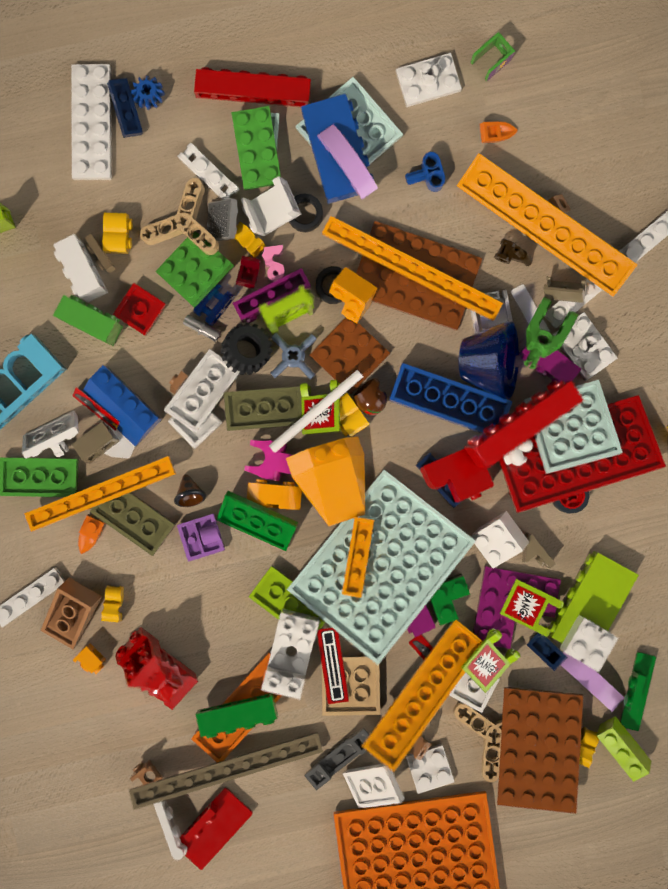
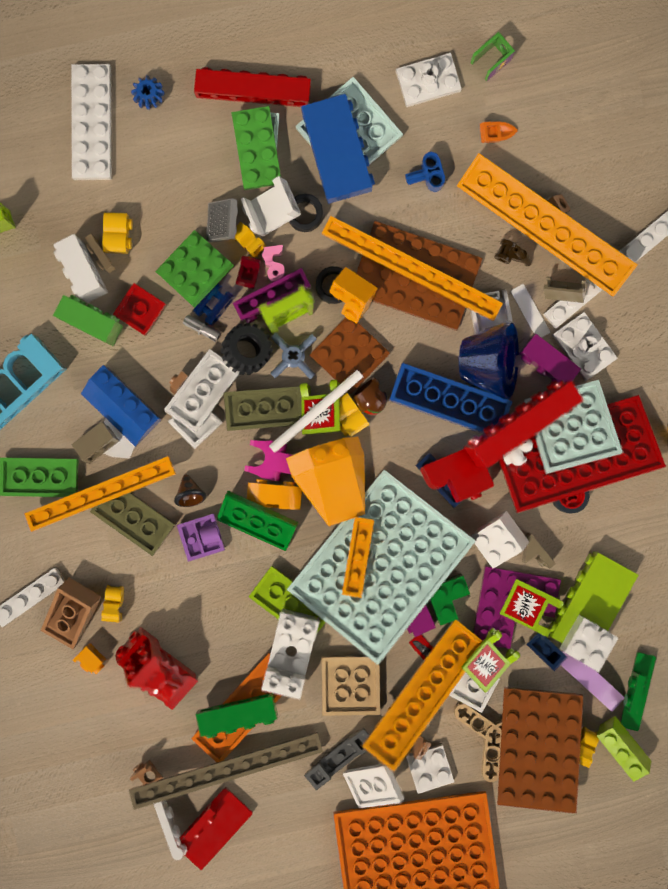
white plate [22,410,79,458] -> none
red sticker [73,387,120,431] -> none
orange plate [78,515,105,554] -> none
dark blue plate [107,78,143,138] -> none
tan piece [140,178,219,255] -> none
white plate [177,142,239,200] -> none
lavender slope [317,124,378,200] -> none
sticker [317,628,349,705] -> none
bright green piece [524,297,579,369] -> none

